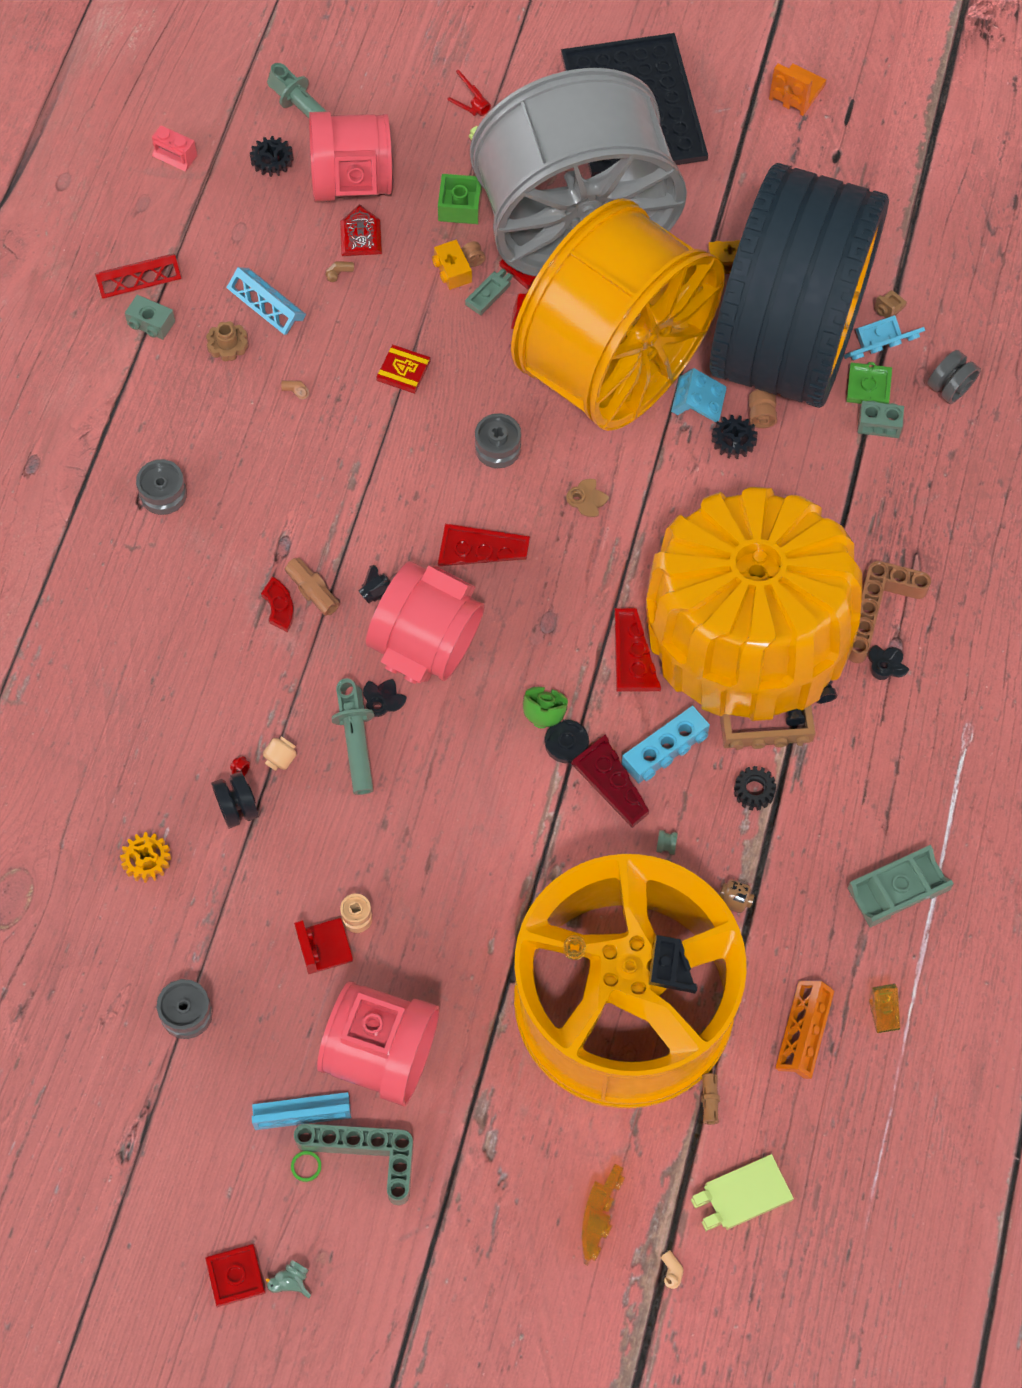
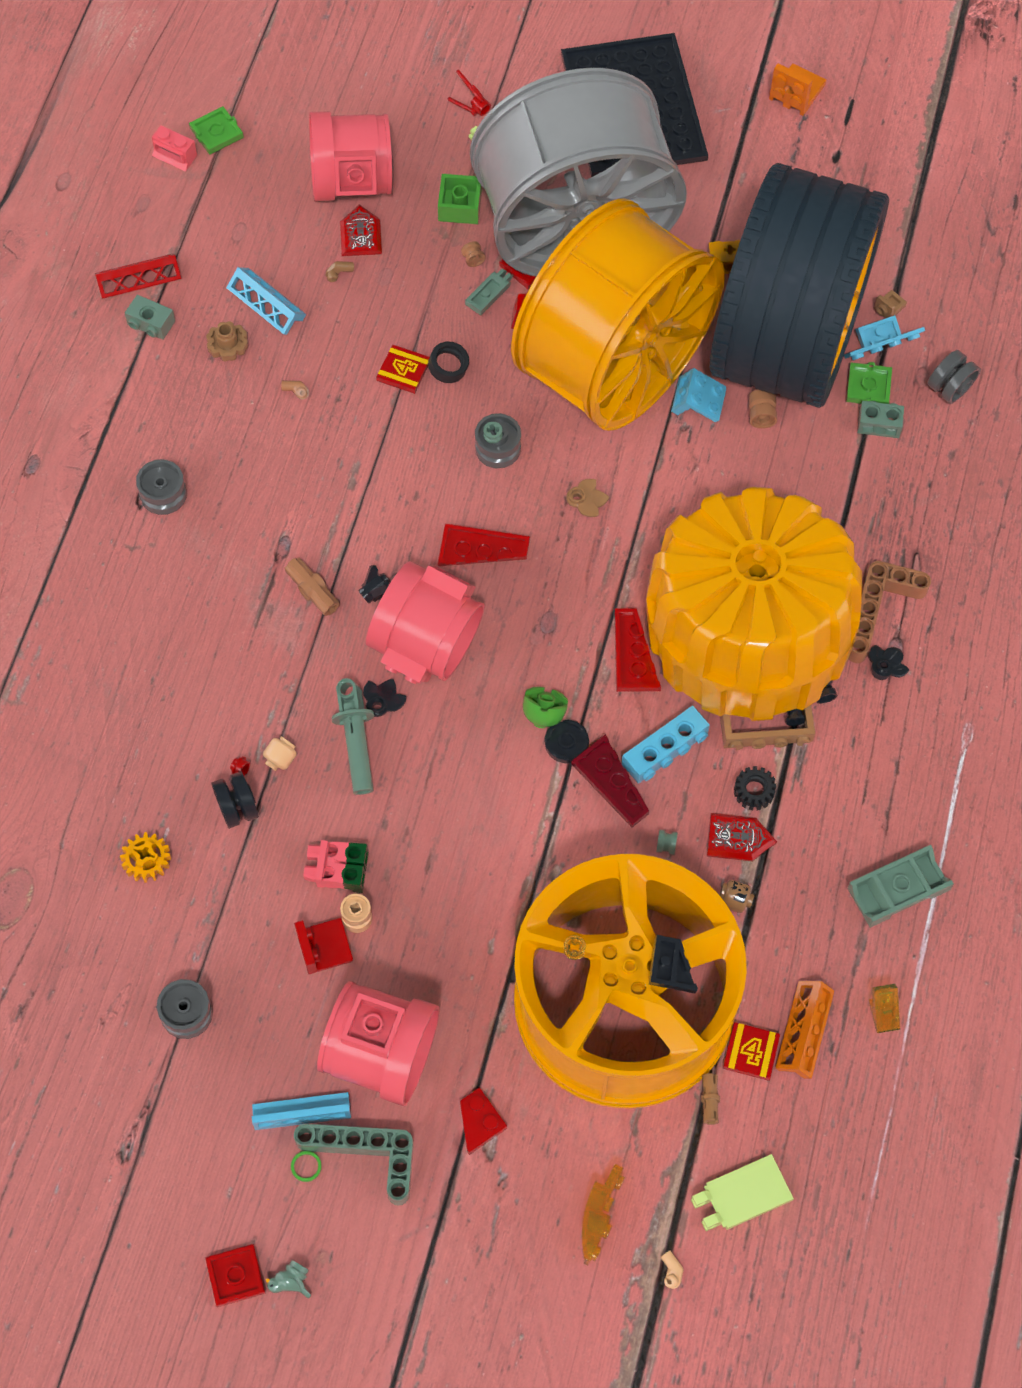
black gear [250,136,293,177] -> none
red tile [261,577,294,633] -> none
sand green piece [267,63,332,118] -> none
light orange brick [432,239,472,290] -> none
black gear [711,415,758,459] -> none
none -> bright green plate [189,106,244,155]
none -> coral hips [303,840,369,893]
none -> black tyre [428,341,469,383]
none -> red wing [460,1087,507,1155]
none -> sand green bush [483,422,502,444]
none -> red tile [707,813,777,862]
none -> red tile [723,1022,780,1081]

